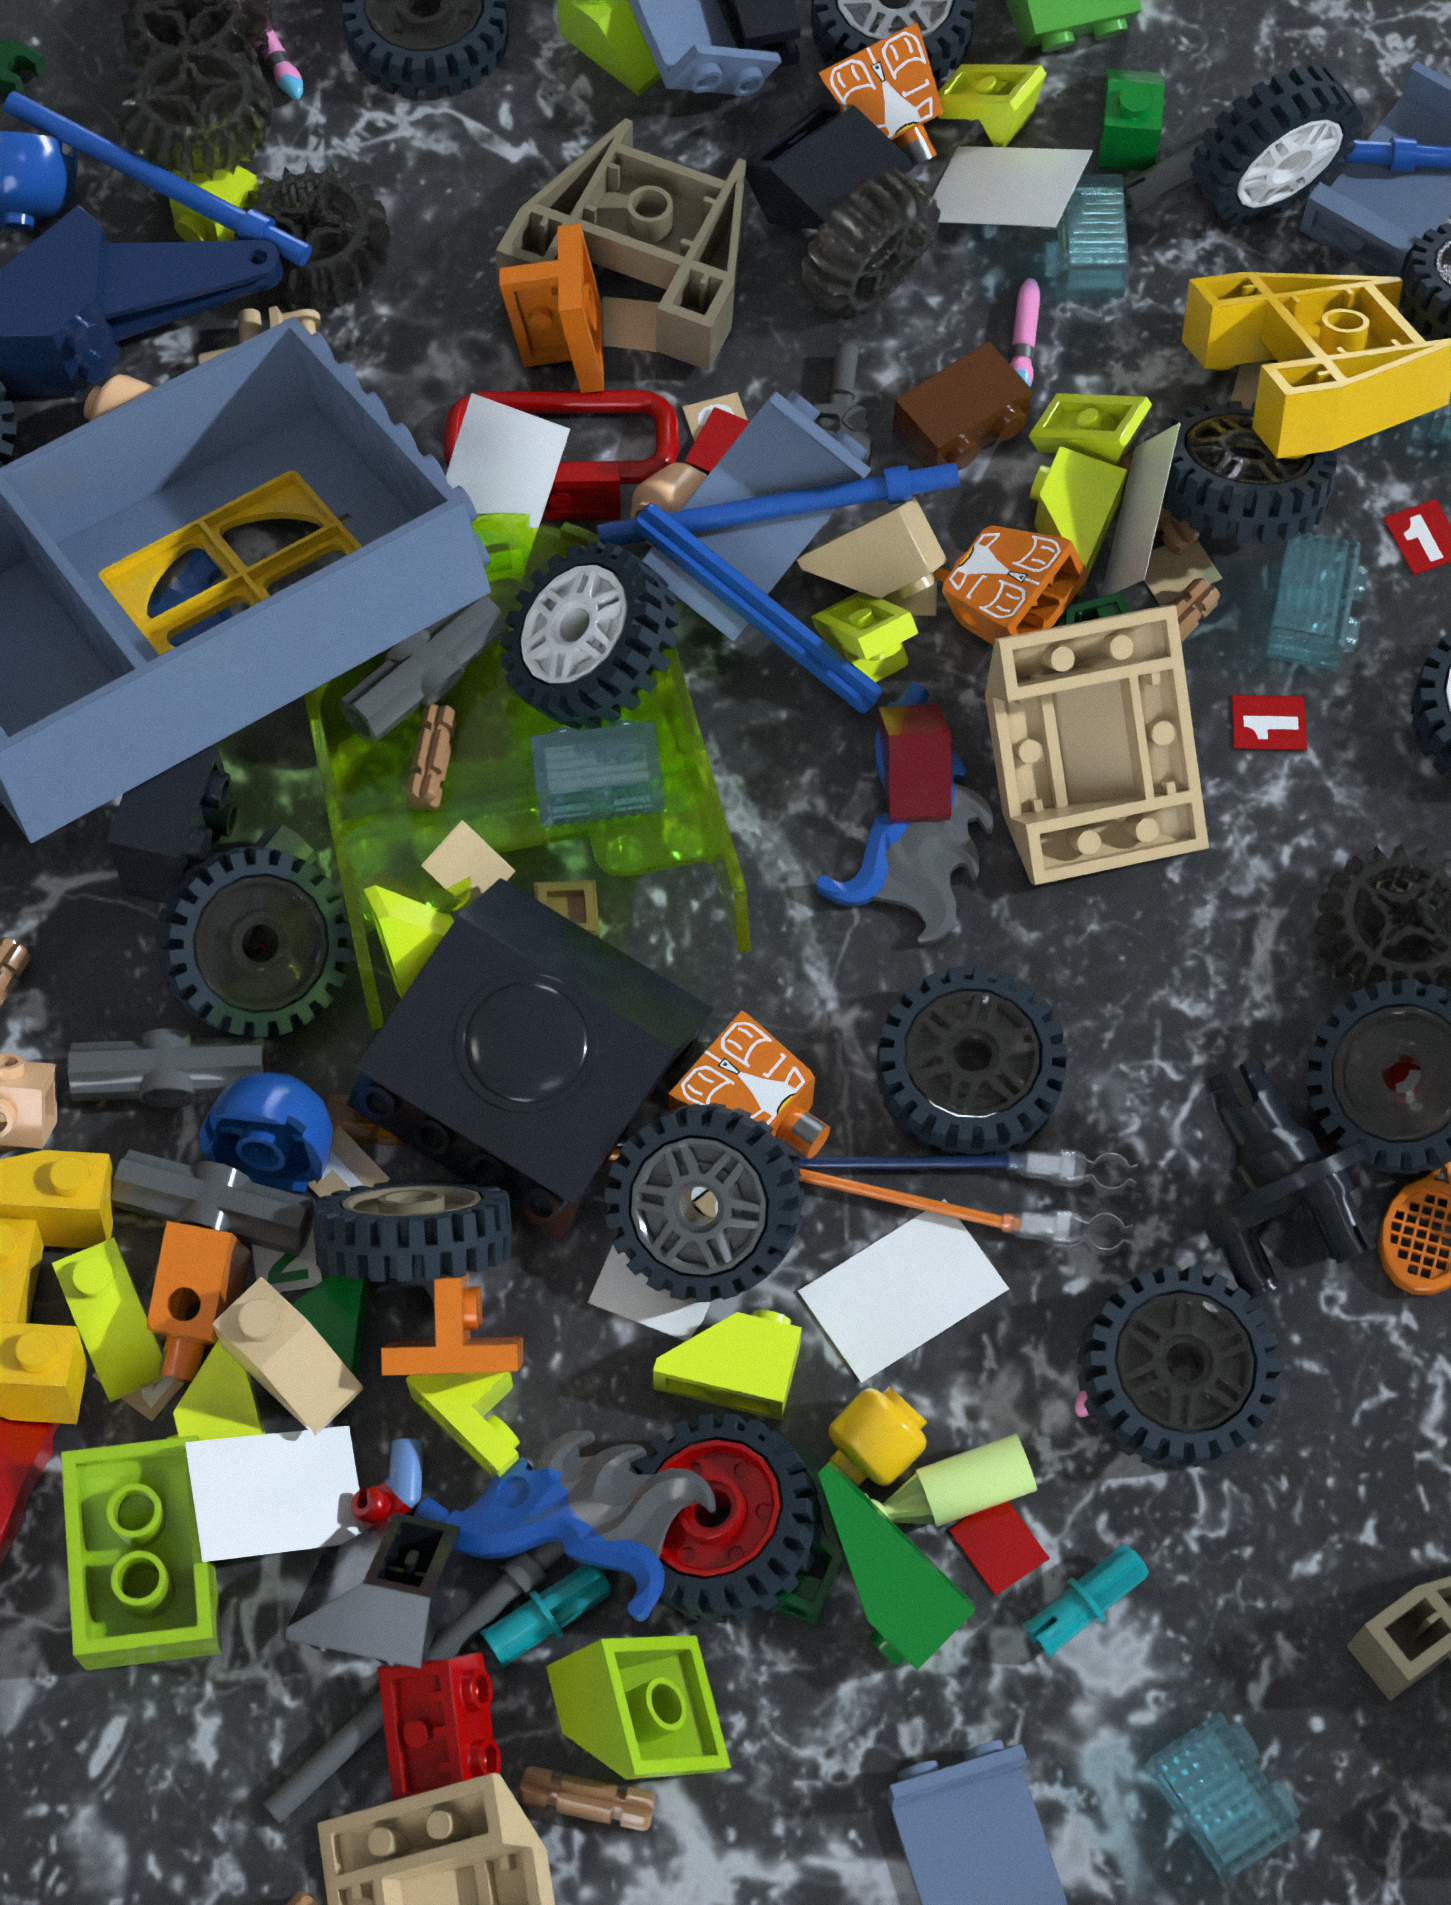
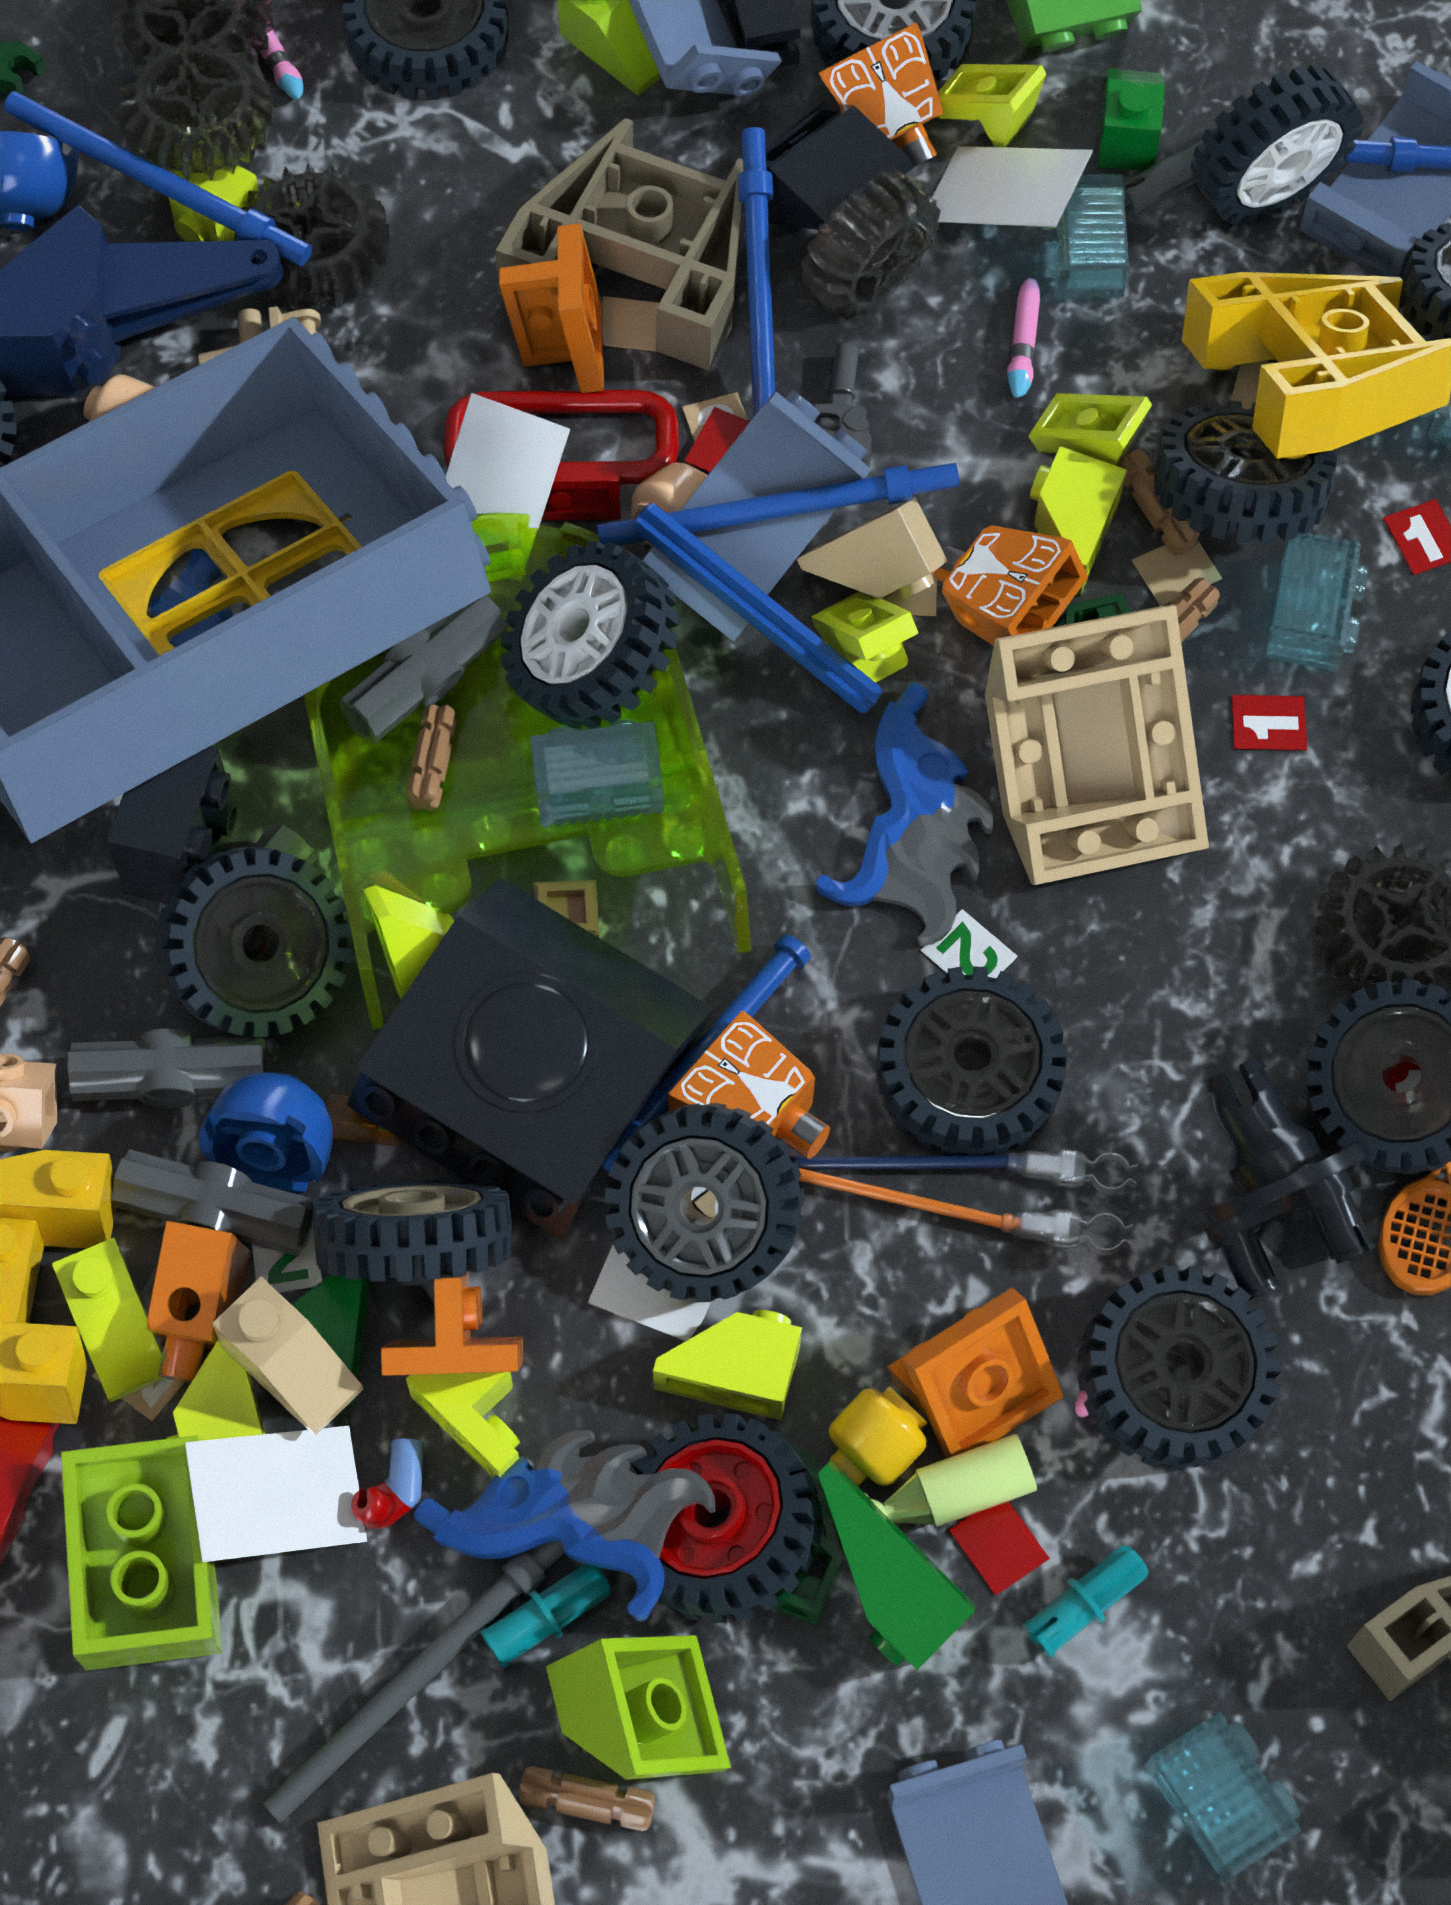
black slope [286,1513,461,1669] -> none
tan sticker [308,1126,390,1197] -> none
red bracket [377,1652,501,1801] -> none
tan sticker [421,820,515,908] -> none
white sticker [798,1199,1009,1383] -> none
dark red slope [877,704,951,824] -> none
reddish brown brick [892,341,1032,470] -> none
white sticker [1101,423,1180,597] -> none
none -> blue bar [603,934,811,1172]
none -> blue bar [738,127,775,418]
none -> orange bracket [887,1287,1064,1458]
none -> white sticker [921,909,1018,978]

